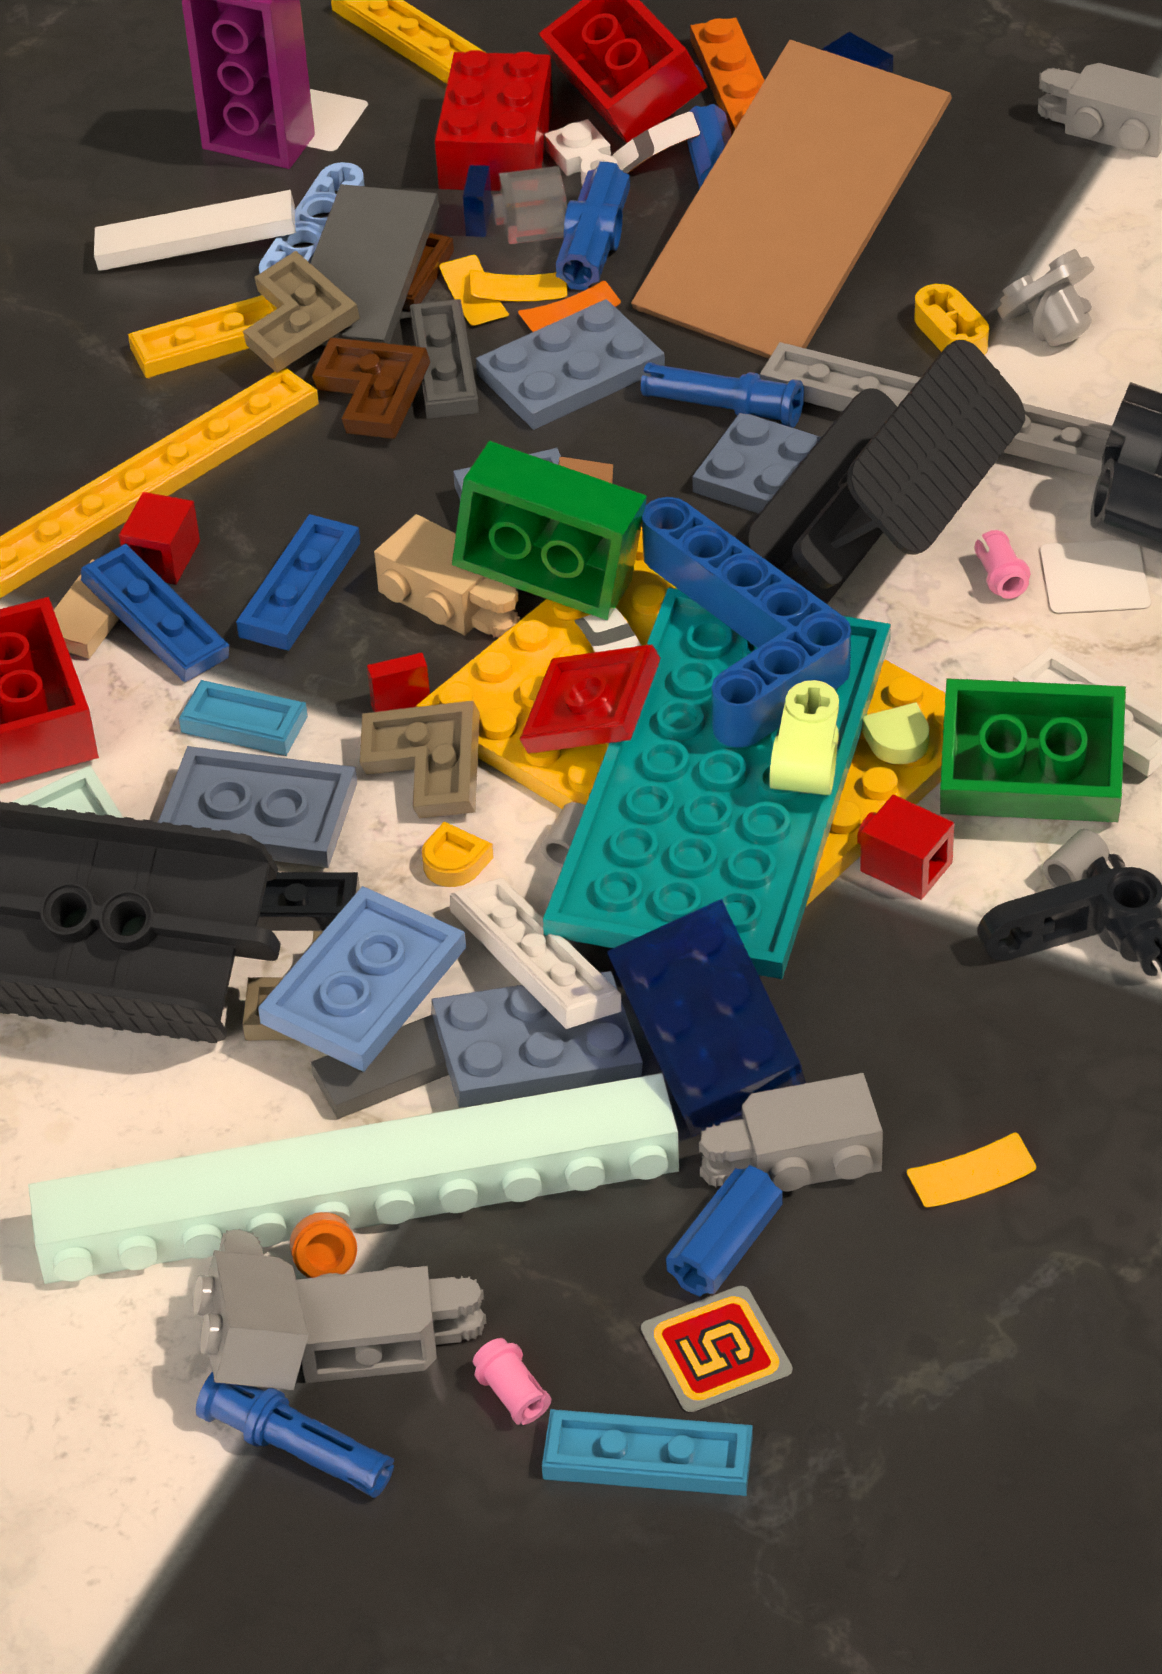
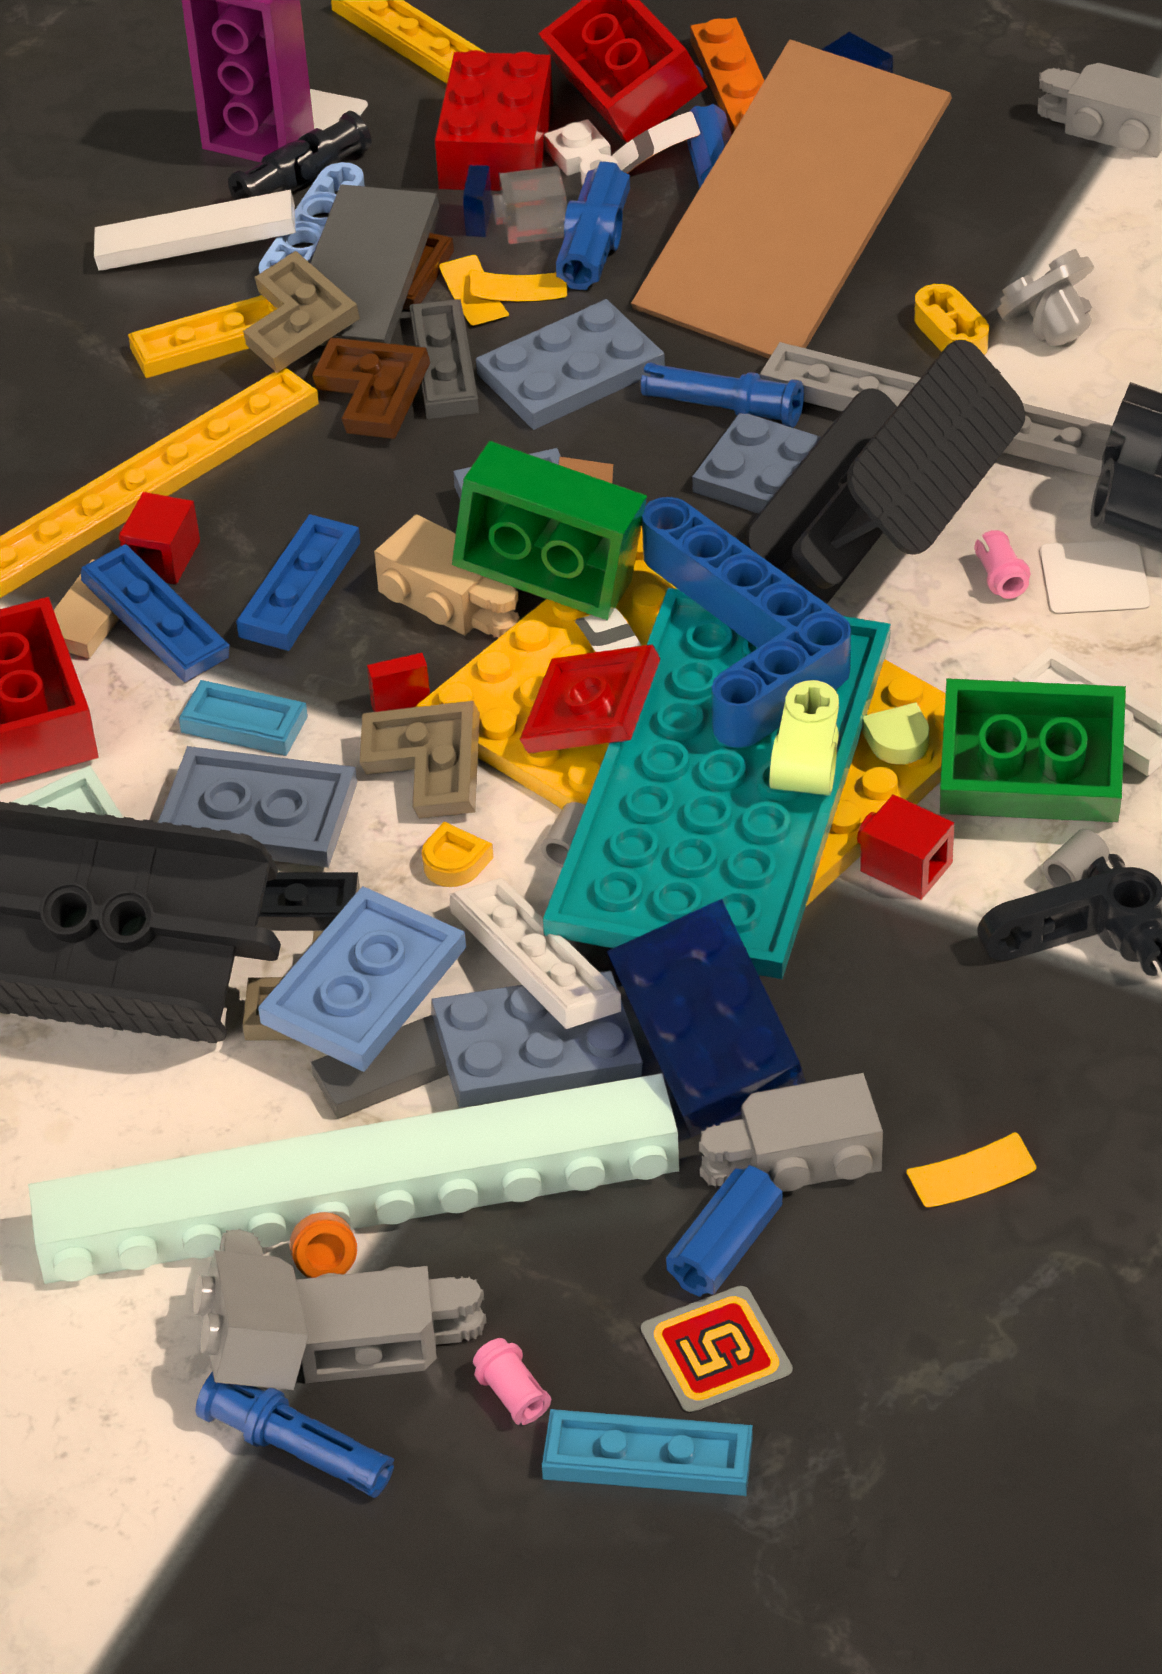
orange sticker [518,281,621,332] -> none
none -> black piece [228,110,372,200]

